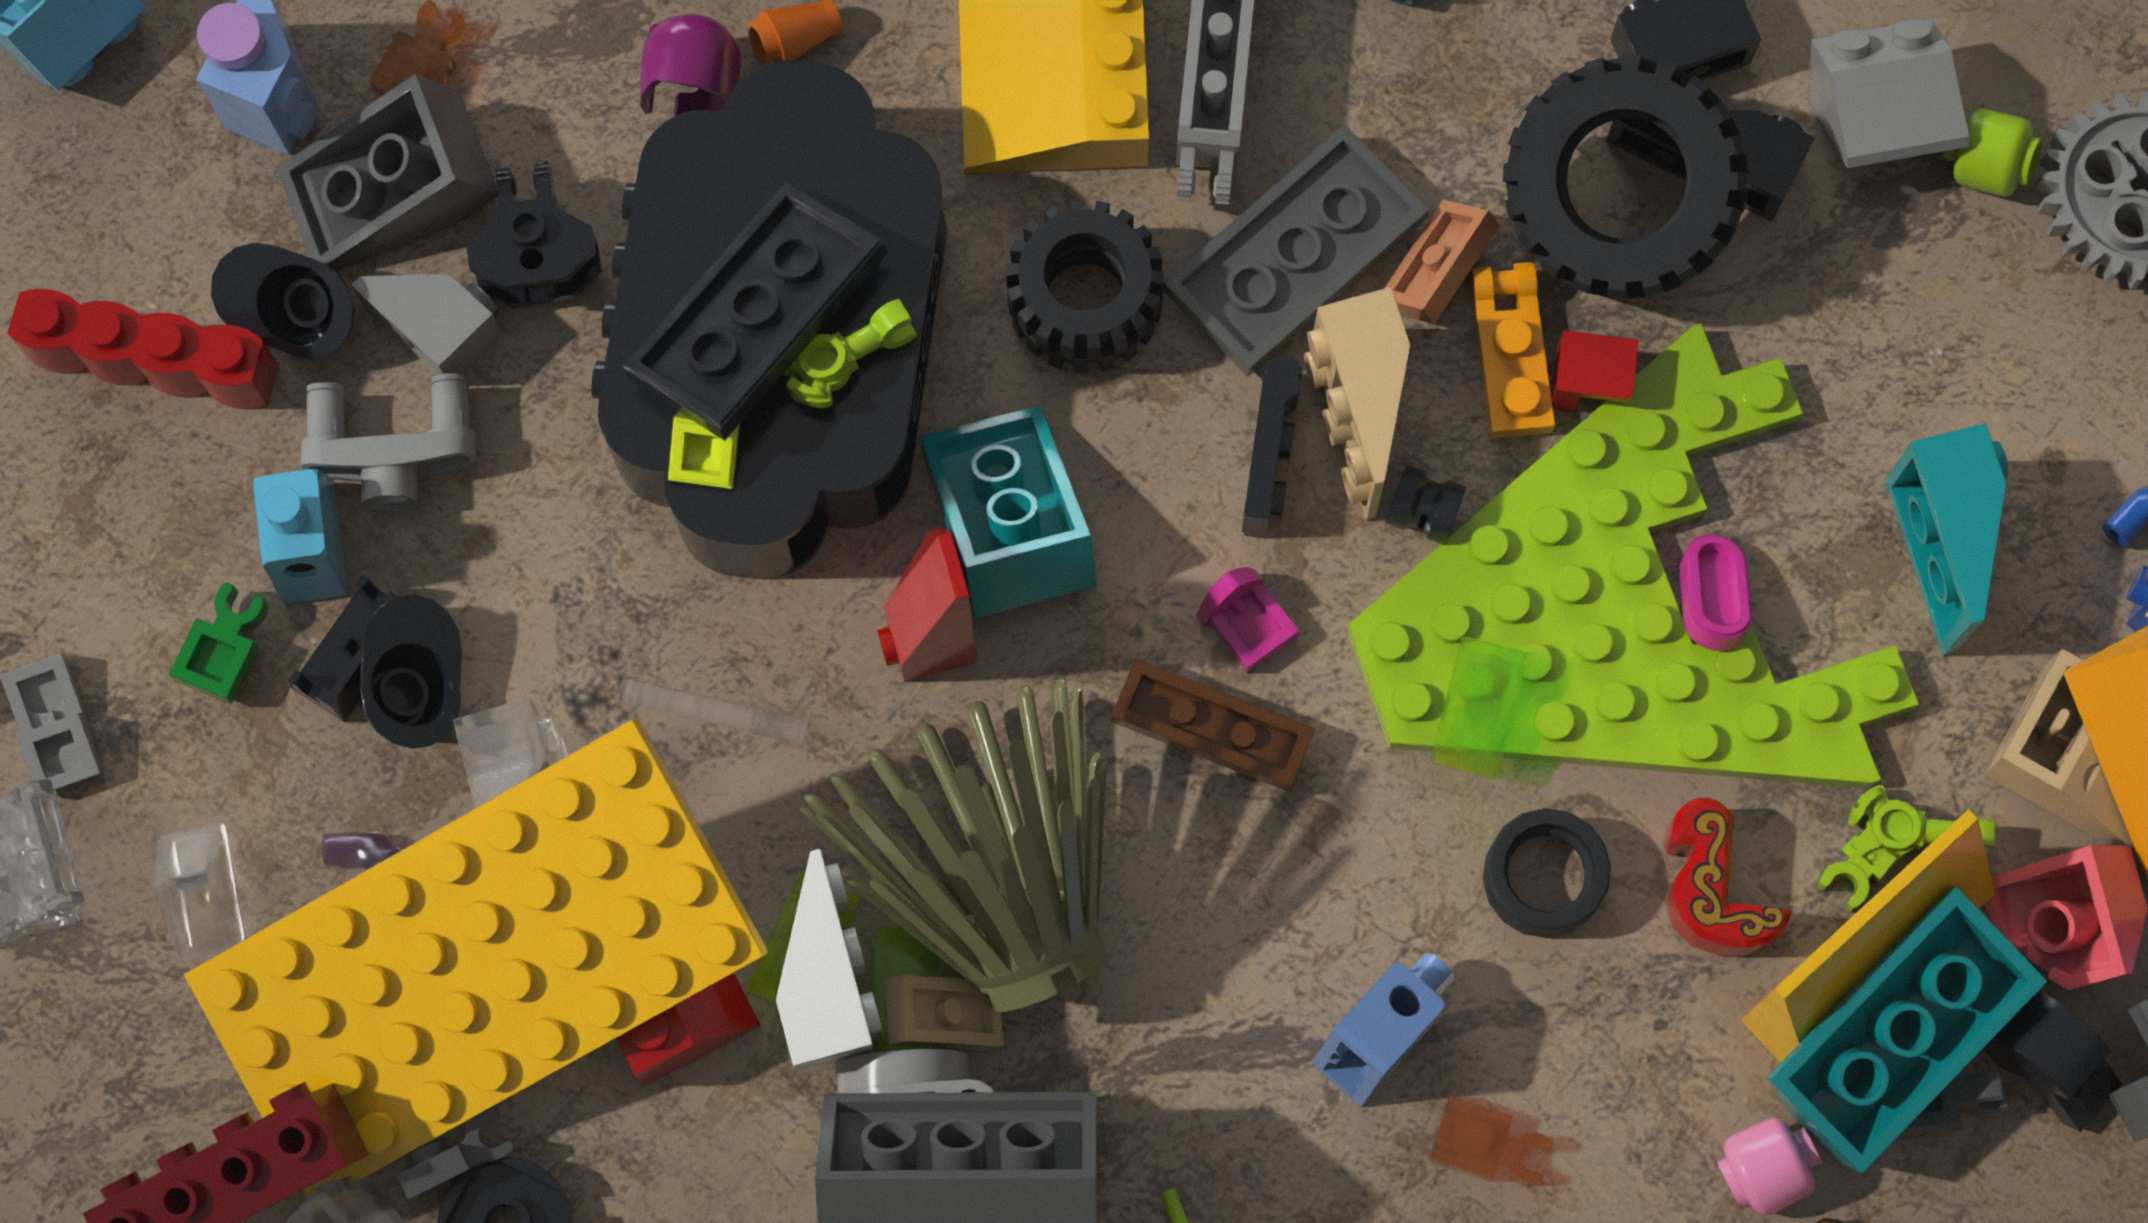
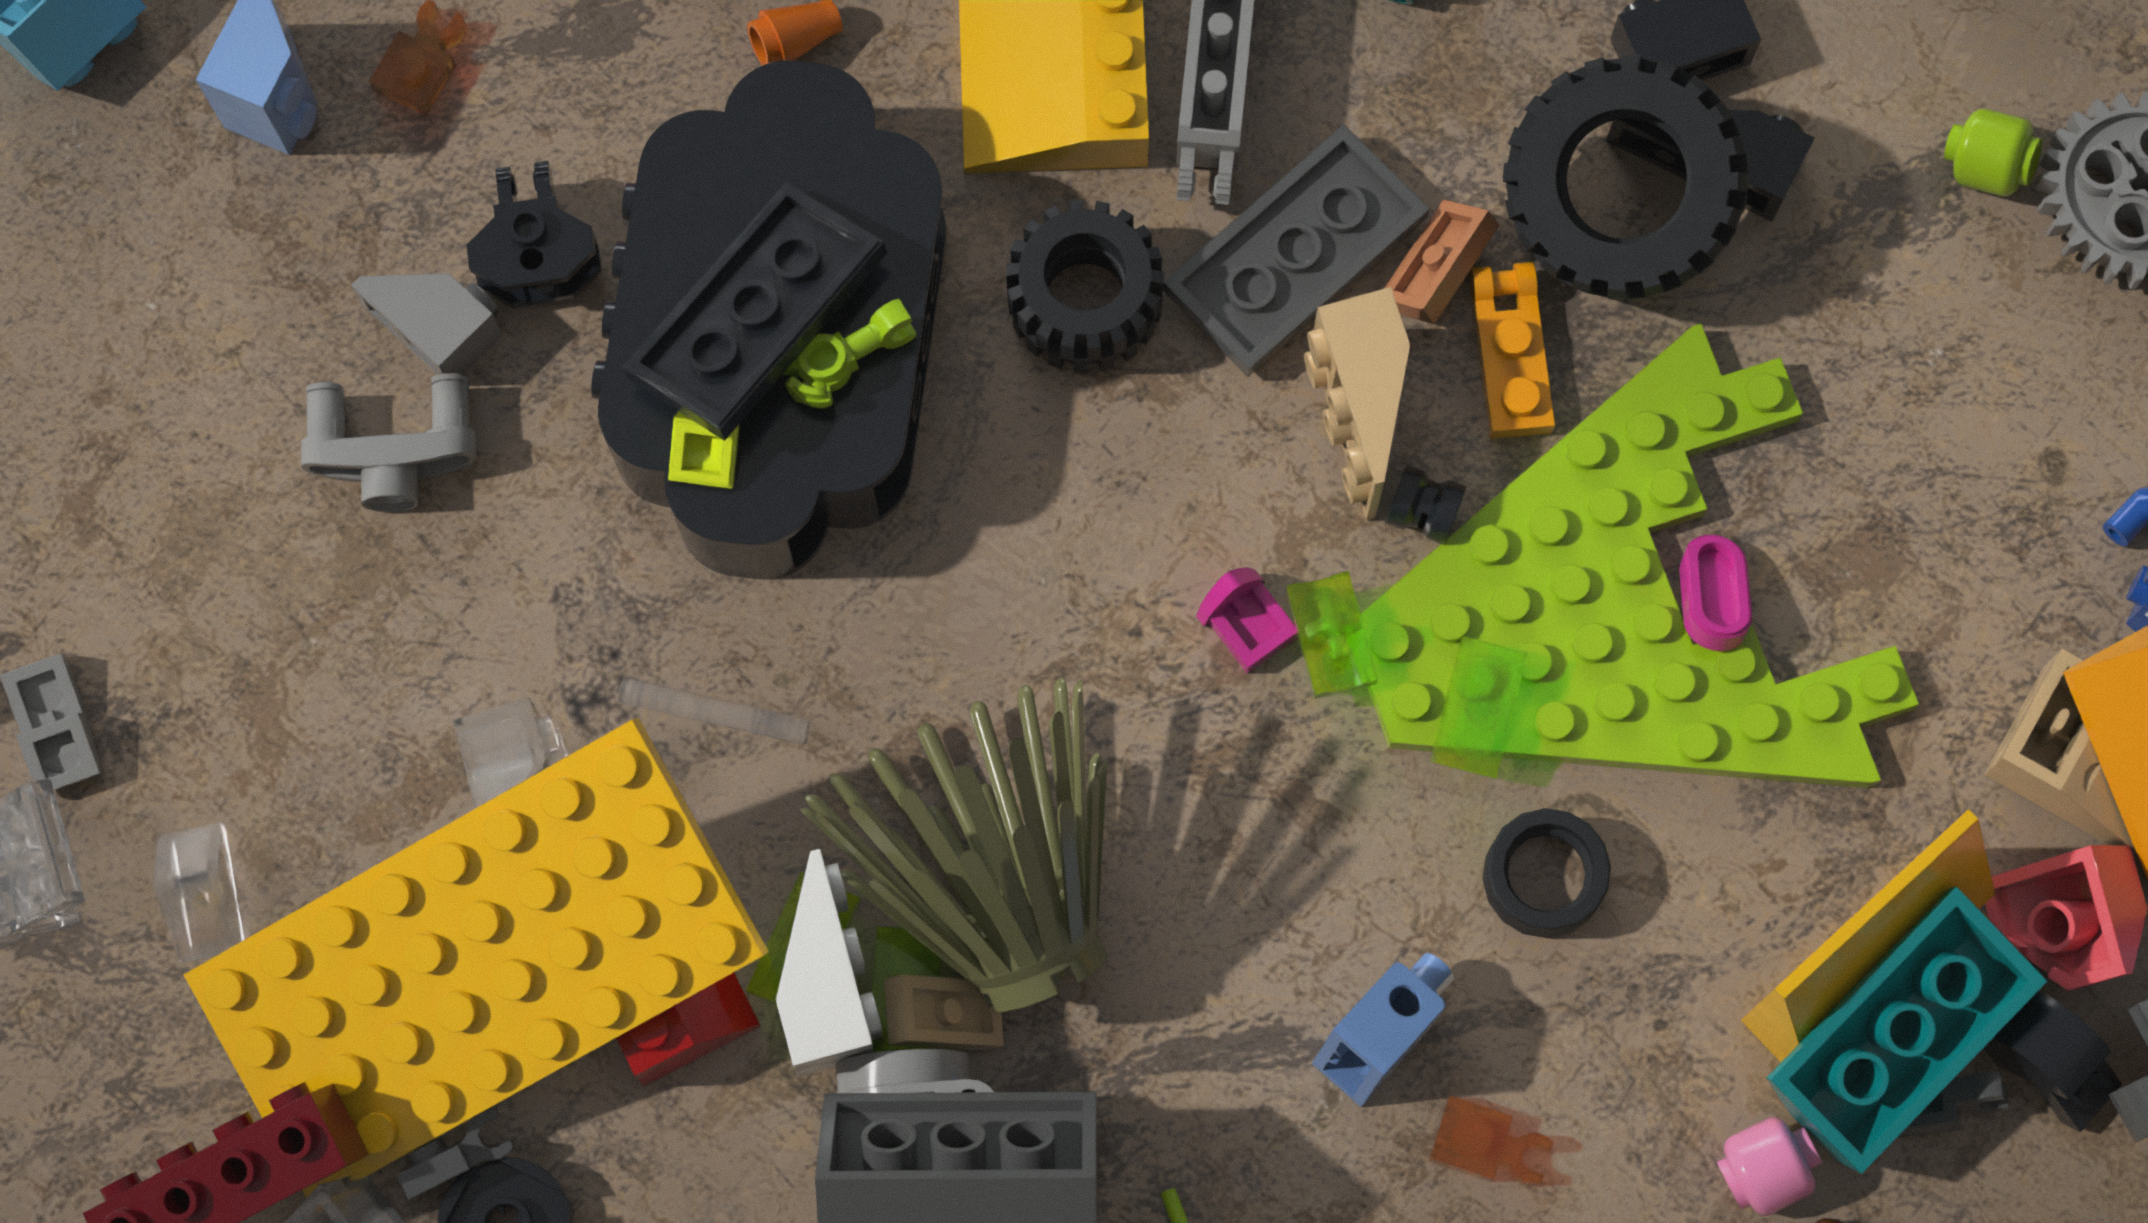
red brick [7,289,279,410] -> none
green plate [168,582,269,705] -> none
lavender tile [197,3,265,70] -> none
black piece [211,242,356,360] -> none
medium azure torso [253,469,348,606] -> none
dark grey slope [277,74,498,270] -> none
black hinge [288,576,398,722] -> none
arm [322,831,401,870] -> none
black piece [358,594,462,749] -> none
magenta helmet [640,14,741,117] -> none
red wedge [877,527,978,682] -> none
teal slope [920,405,1097,619] -> none
reddish brown plate [1111,658,1315,792] -> none
black hinge [1241,354,1302,539] -> none
red panel [1551,330,1639,413] -> none
red animal [1664,798,1793,957] -> none
light grey slope [1810,19,1969,168] -> none
lime piece [1817,785,1995,912] -> none
teal slope [1885,423,2008,656] -> none
none -> clear neon green hips [1286,571,1378,699]

